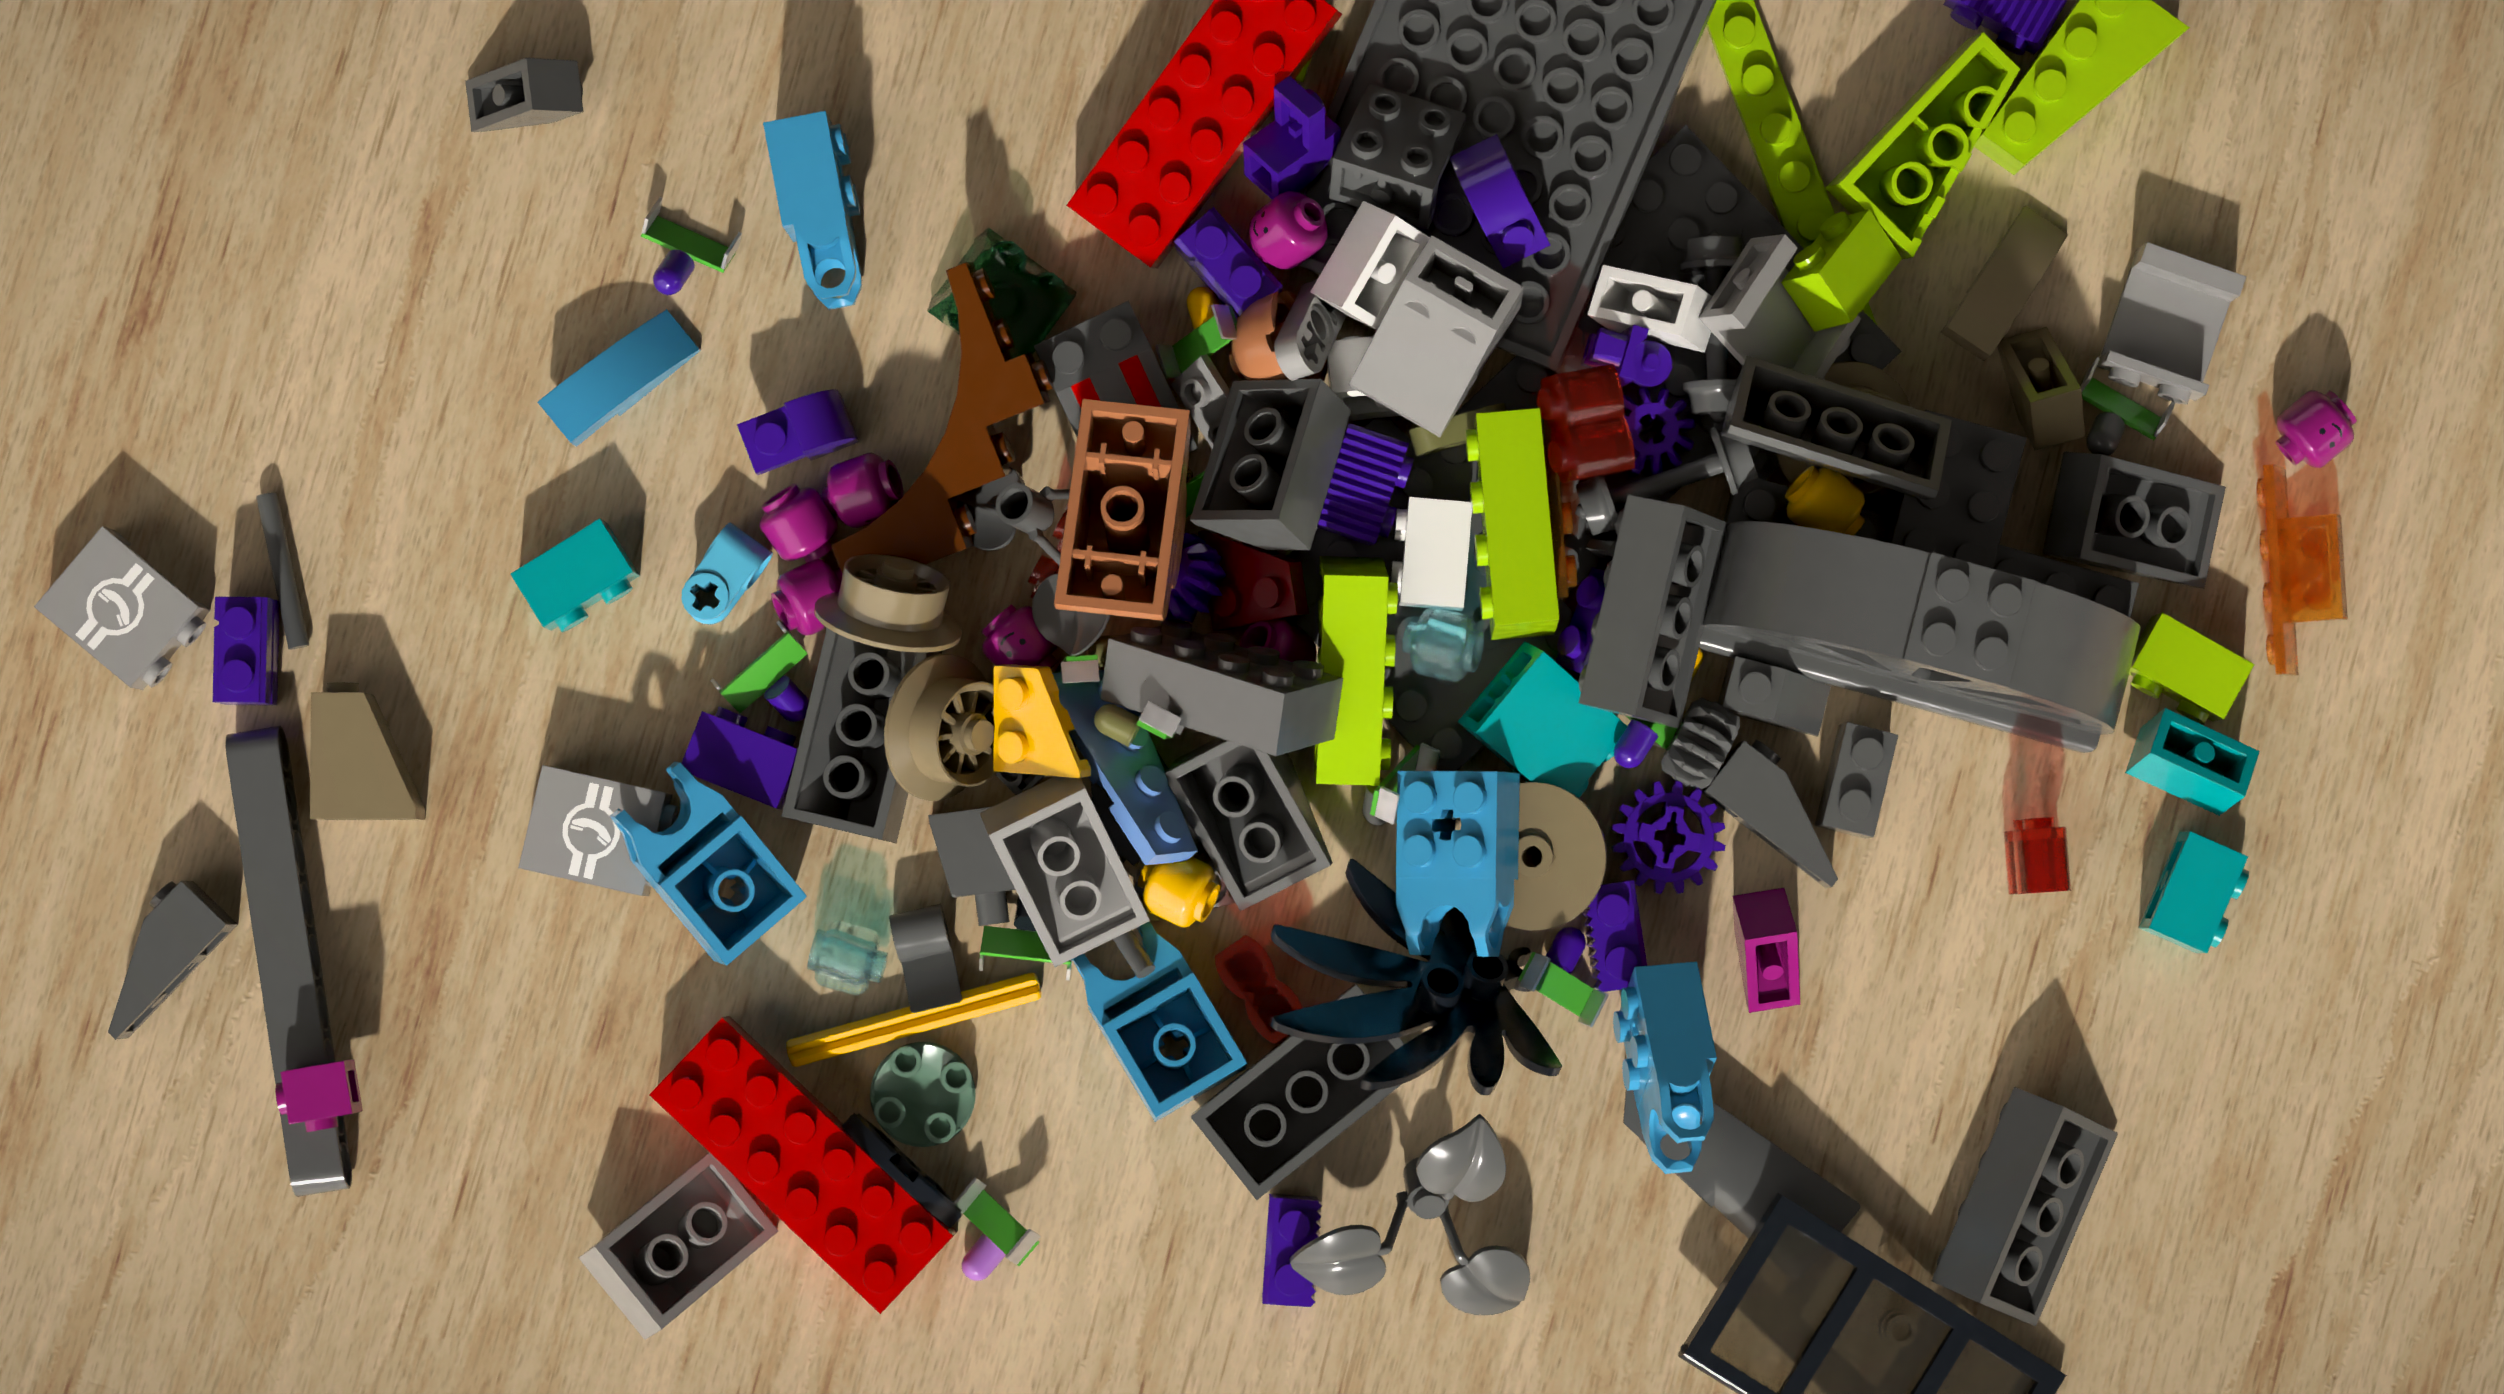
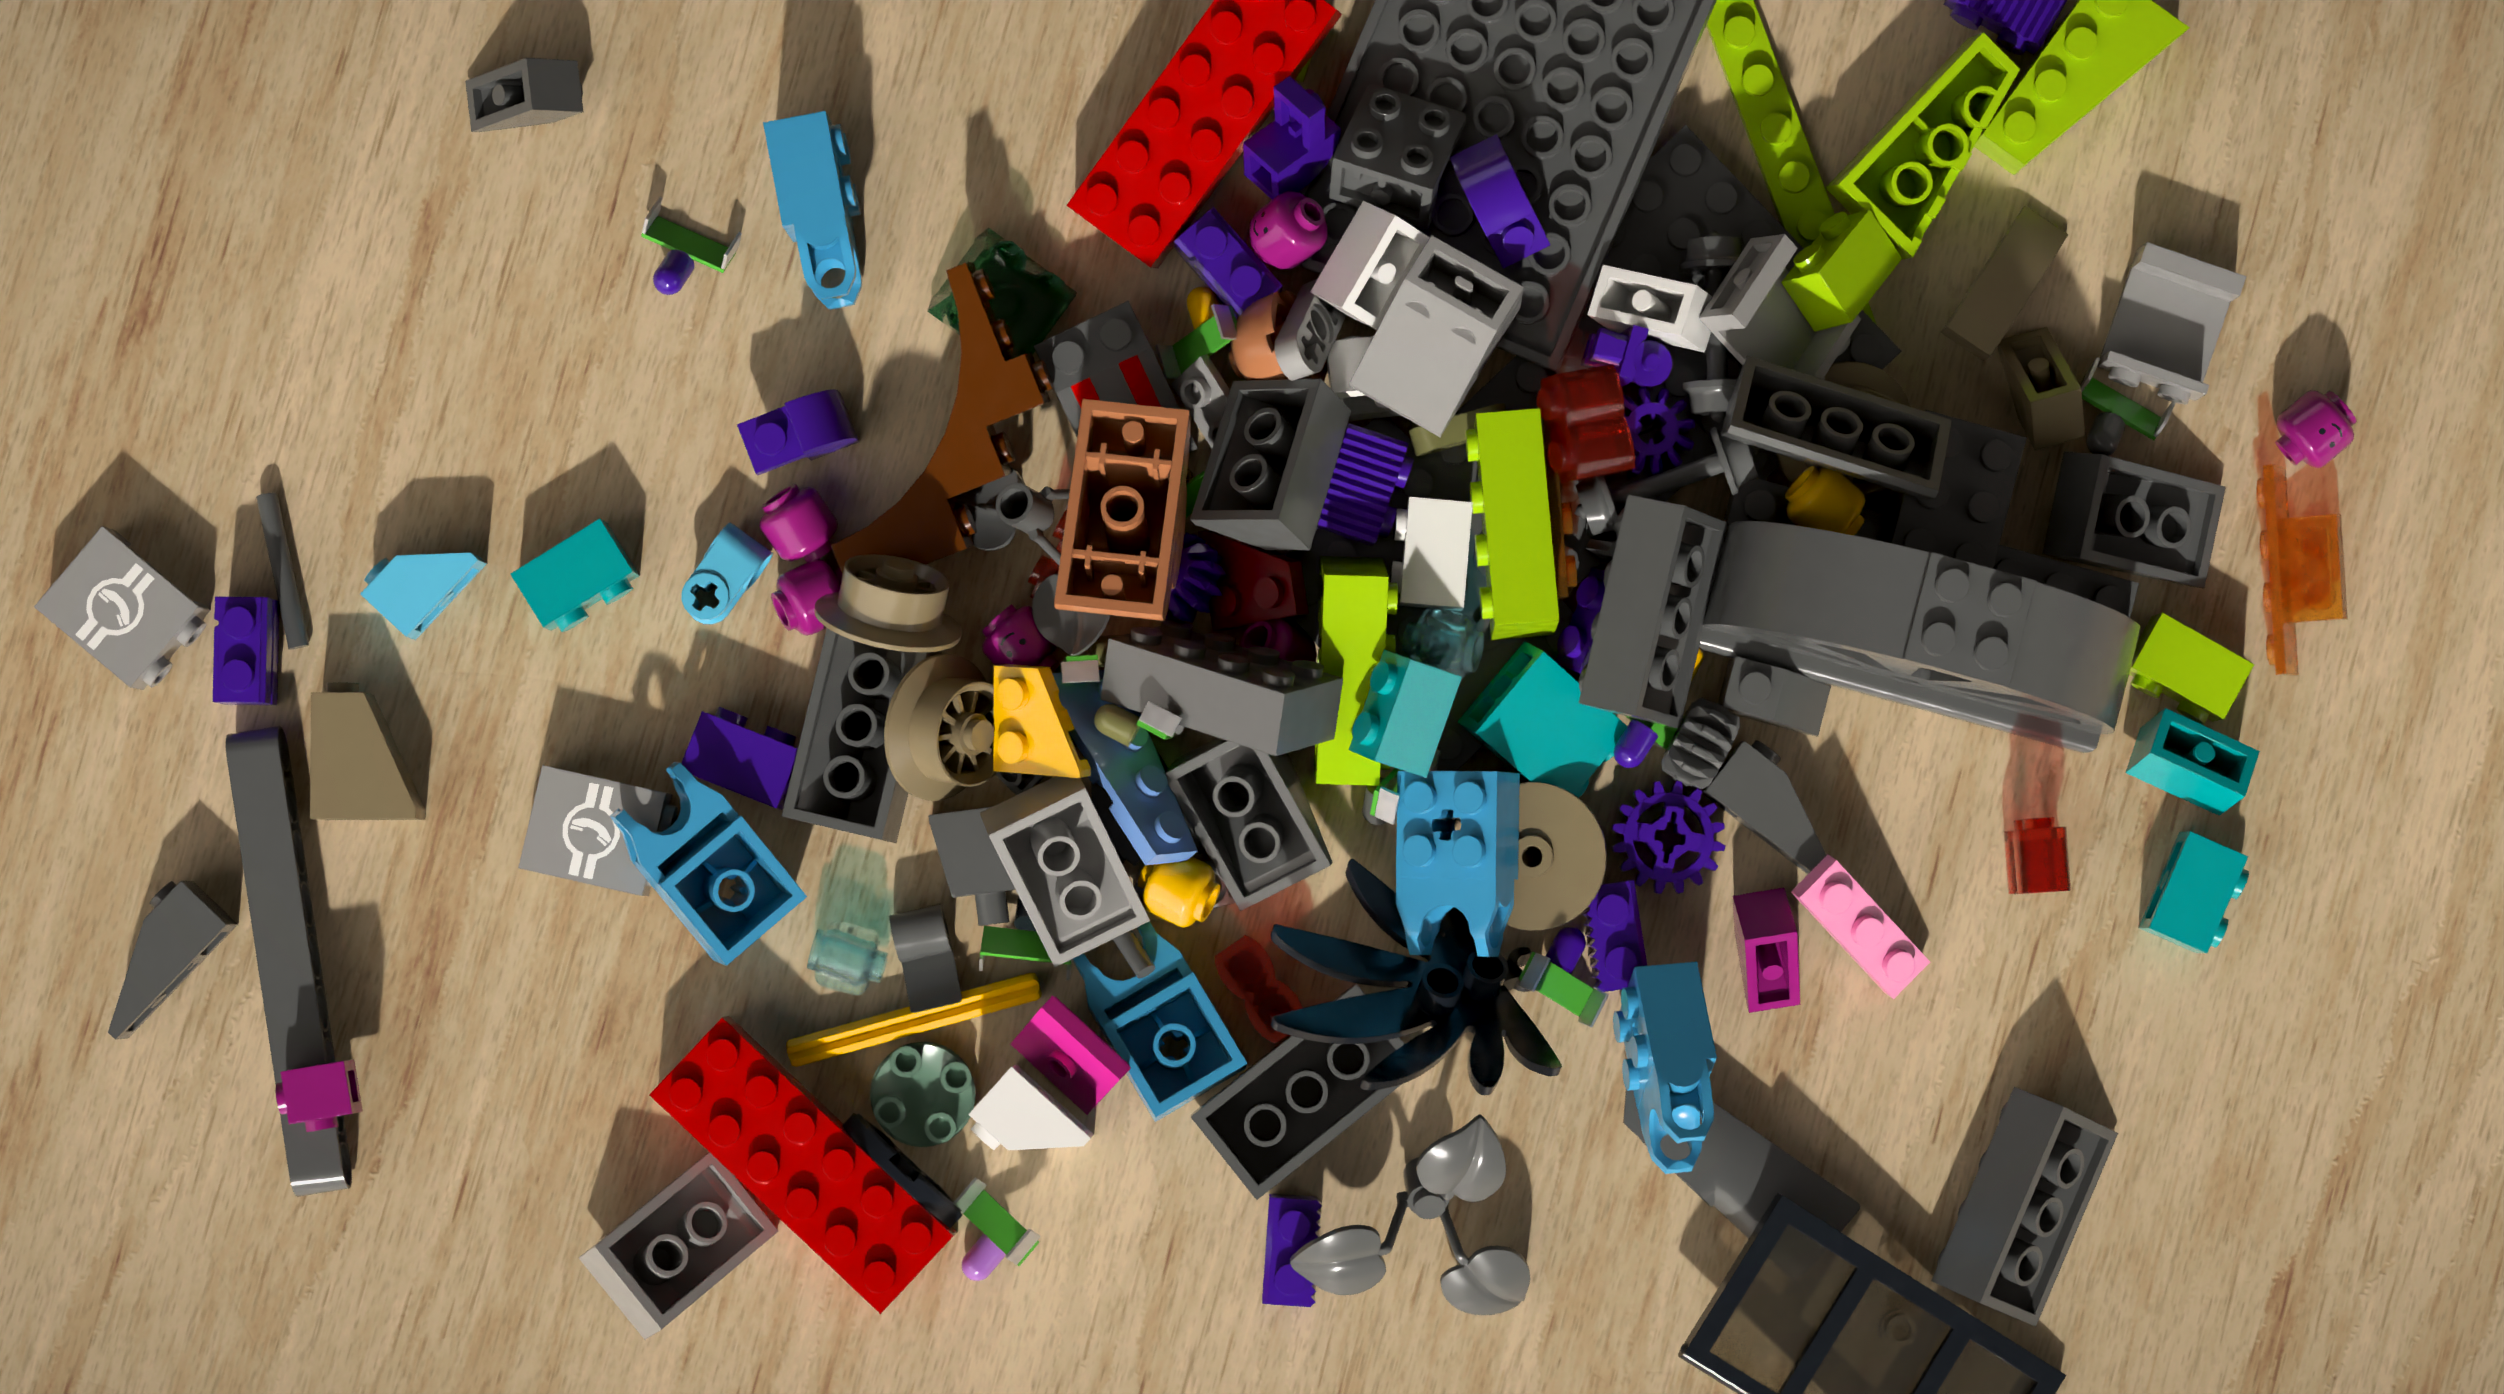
dark azure slope [538,309,701,447] -> none
bright green piece [710,620,809,722] -> none
magenta head [822,452,904,528] -> none
dark grey brick [1815,722,1898,839] -> none
none -> medium azure slope [360,552,487,640]
none -> white slope [968,1064,1094,1150]
none -> dark pink plate [1010,995,1131,1115]
none -> teal brick [1349,649,1462,778]
none -> bright pink plate [1791,854,1930,999]

